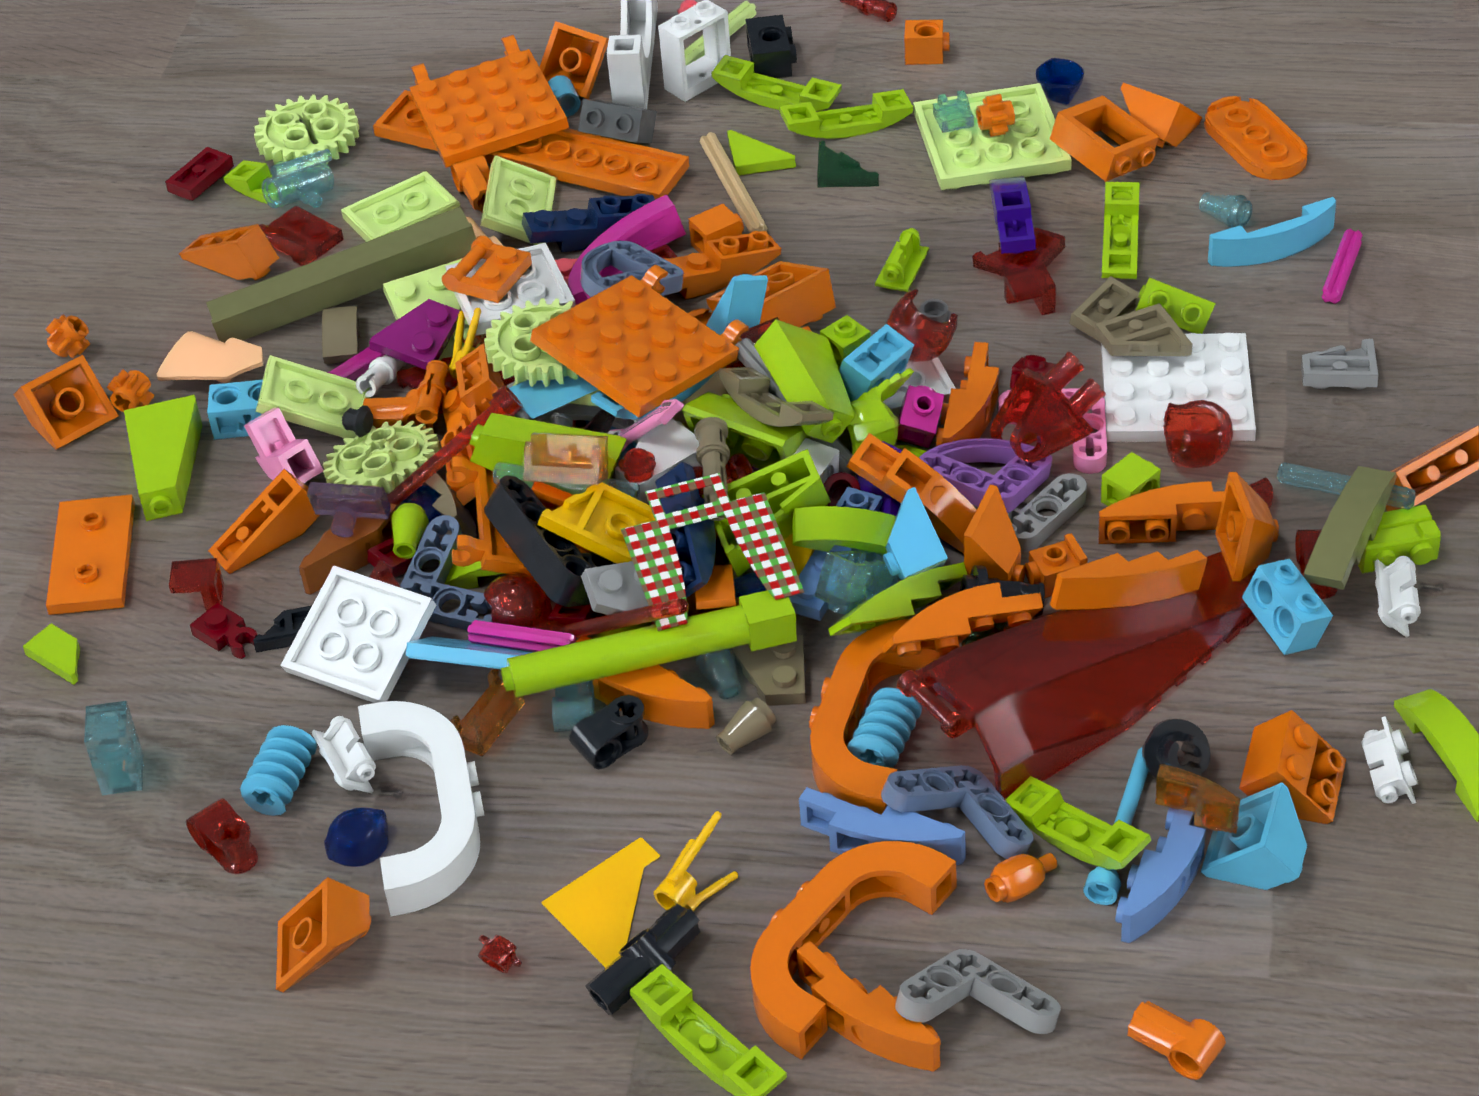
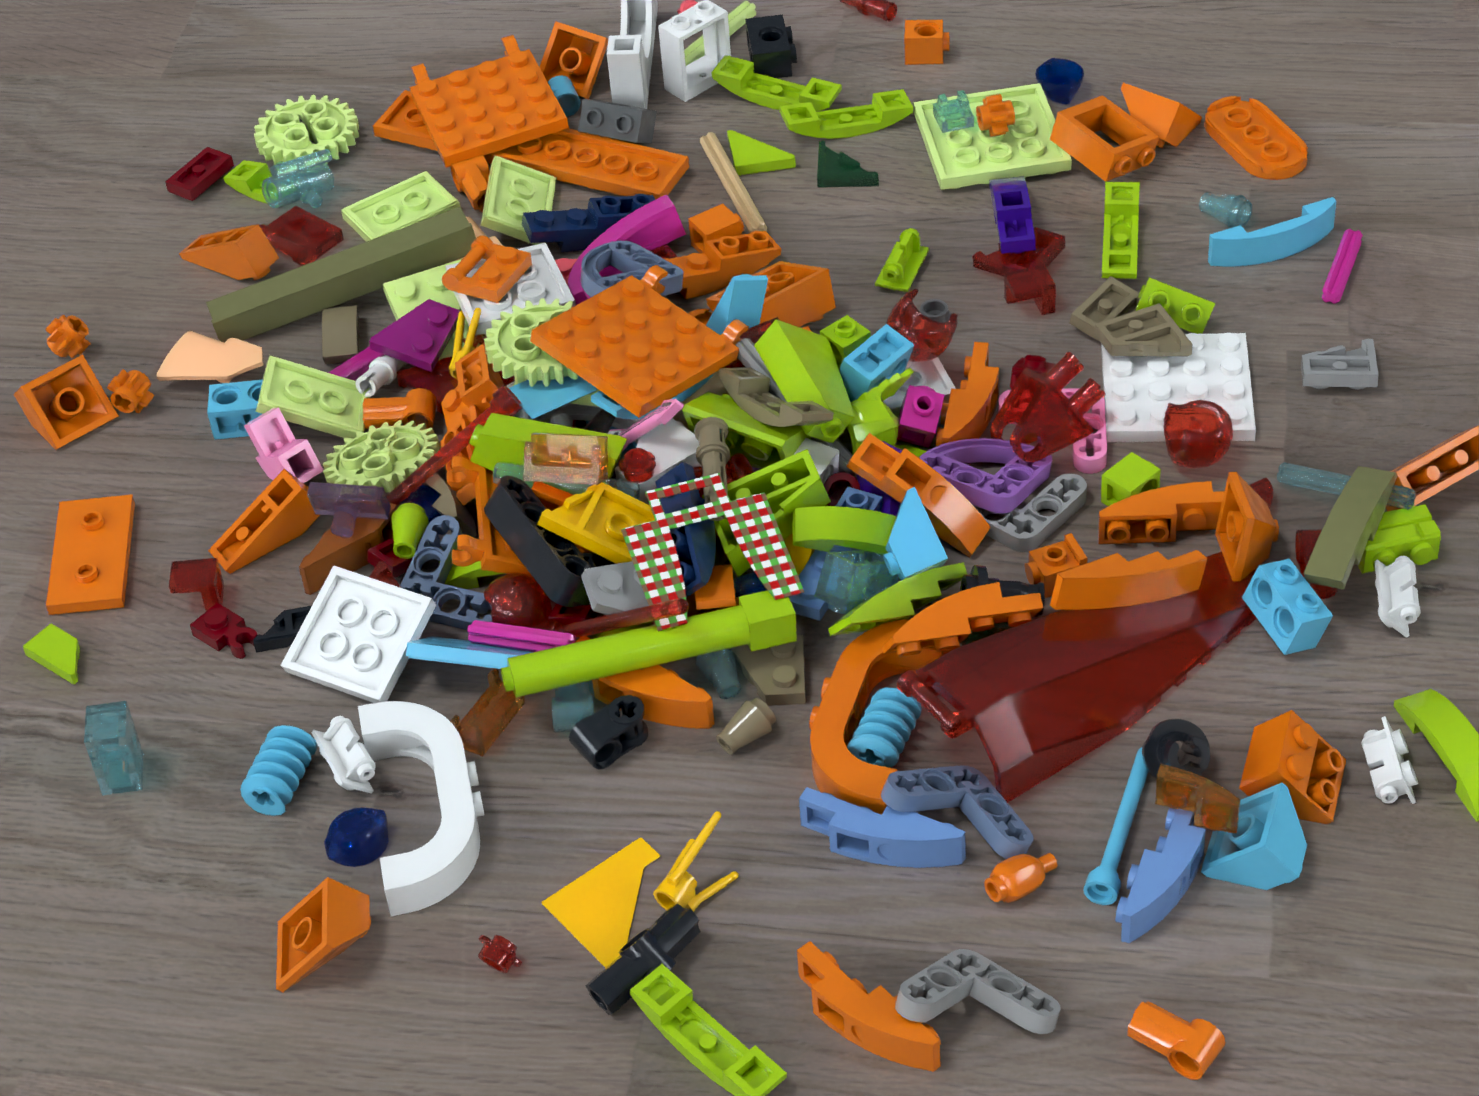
lime slope [124,395,203,521] -> none
clear red piece [185,798,258,874] -> none
black piece [342,405,373,437] -> none
orange pin [415,360,449,424] -> none
orange arch [750,841,957,1059] -> none
orange slope [964,484,1026,582] -> none
lime slope [1006,776,1152,870] -> none

